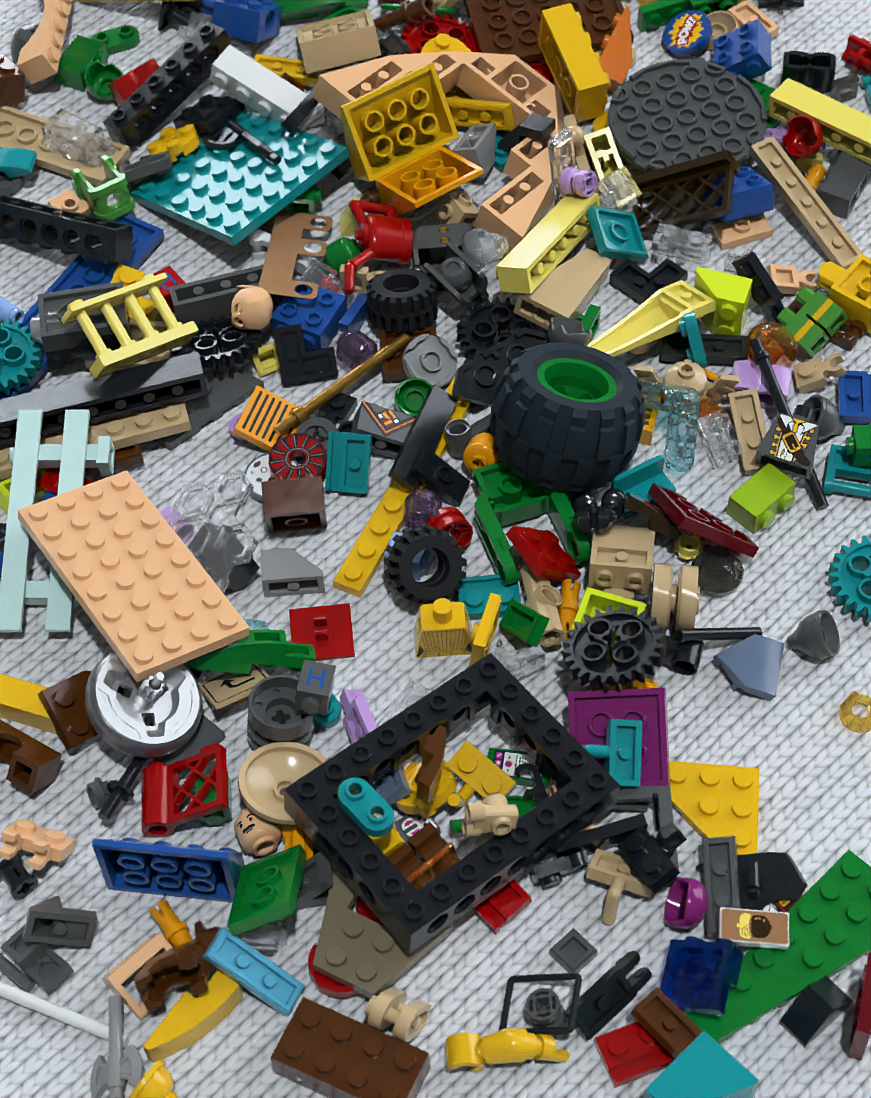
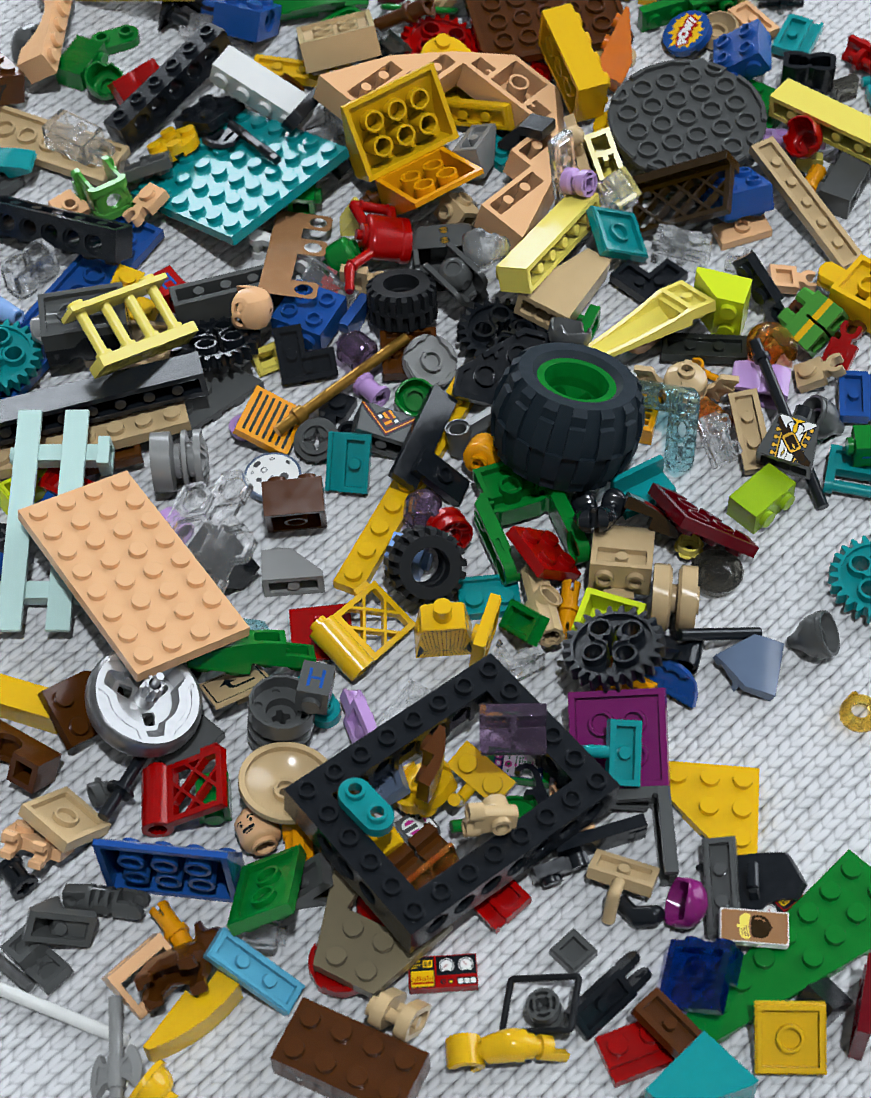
tile [268,433,327,479] -> none
black hinge [617,822,687,894] -> none
teal plate [679,311,708,368] -> none
none -> clear brick [1,238,60,301]
none -> tan plate [18,786,111,853]
none -> dark grey hinge [62,883,151,920]
none -> light nougat plate [122,182,170,228]
none -> light grey wheel [149,428,210,494]
none -> yellow piece [309,580,415,682]
none -> lavender bush [353,372,391,407]
none -> tile [408,953,478,994]
none -> clear purple panel [479,703,547,756]
none -> black arm [618,895,665,928]
none -> blue tile [644,661,698,708]
none -> yellow plate [754,1000,827,1075]
none -> teal plate [771,13,824,56]
none -> red plate [821,320,863,371]

